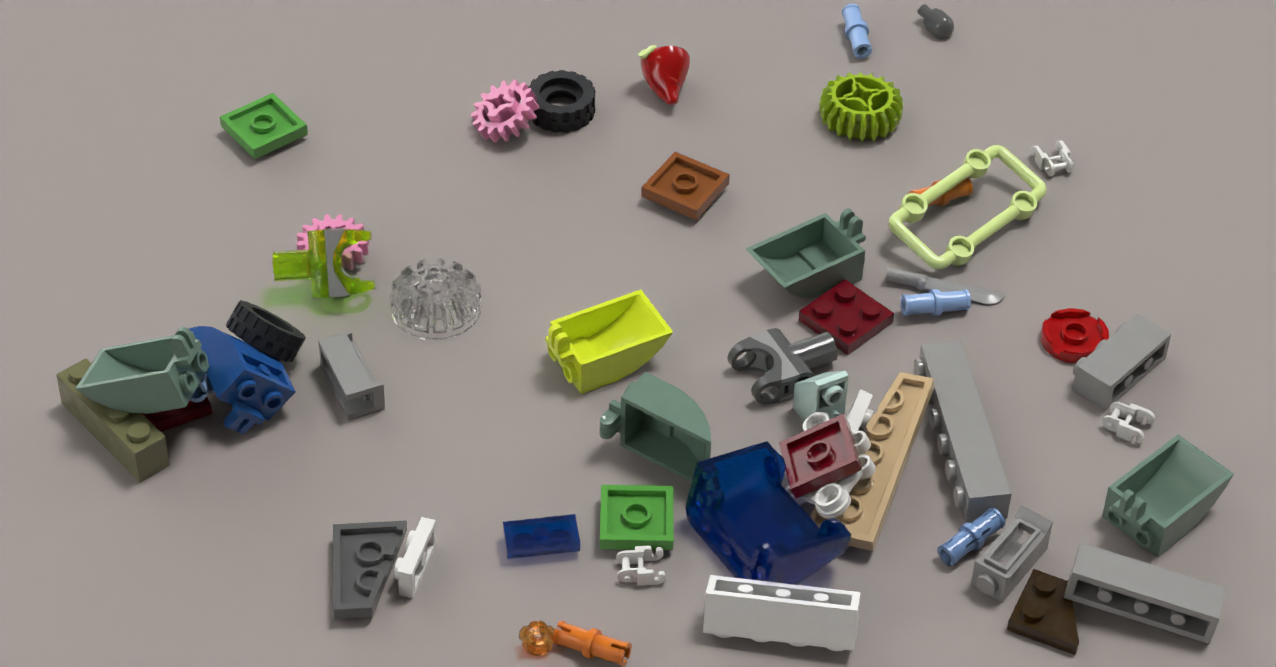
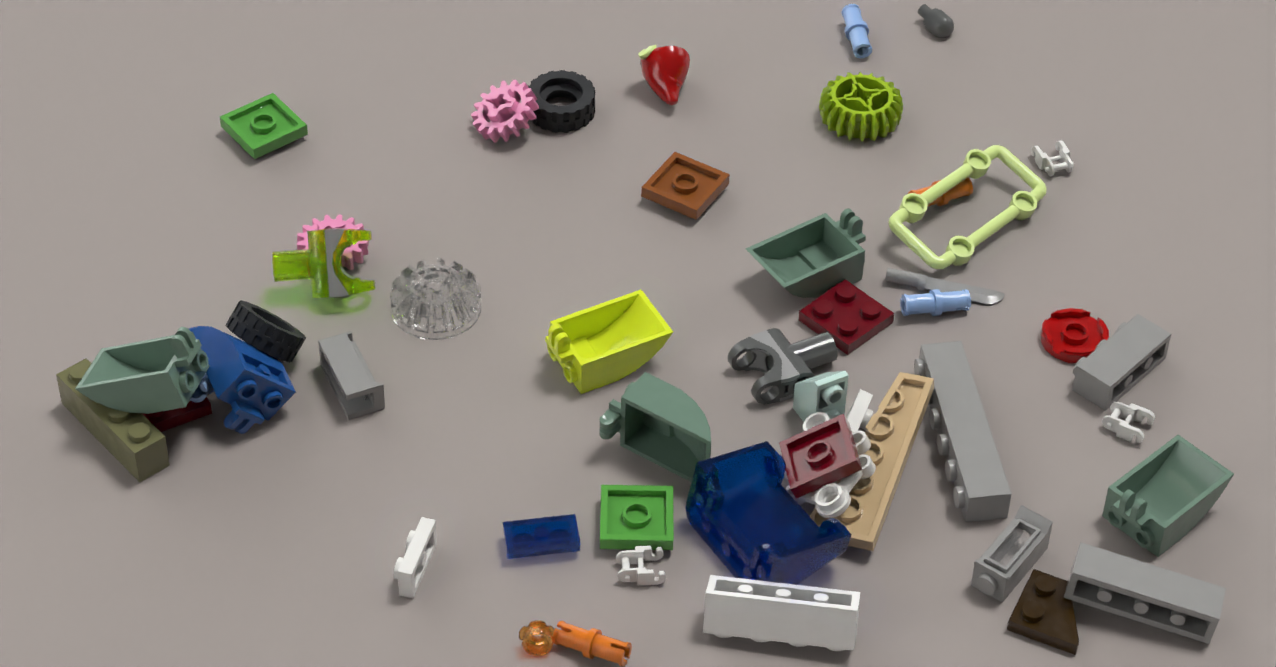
dark grey wing [333,520,407,620] -> none
medium blue pin [937,507,1005,566] -> none

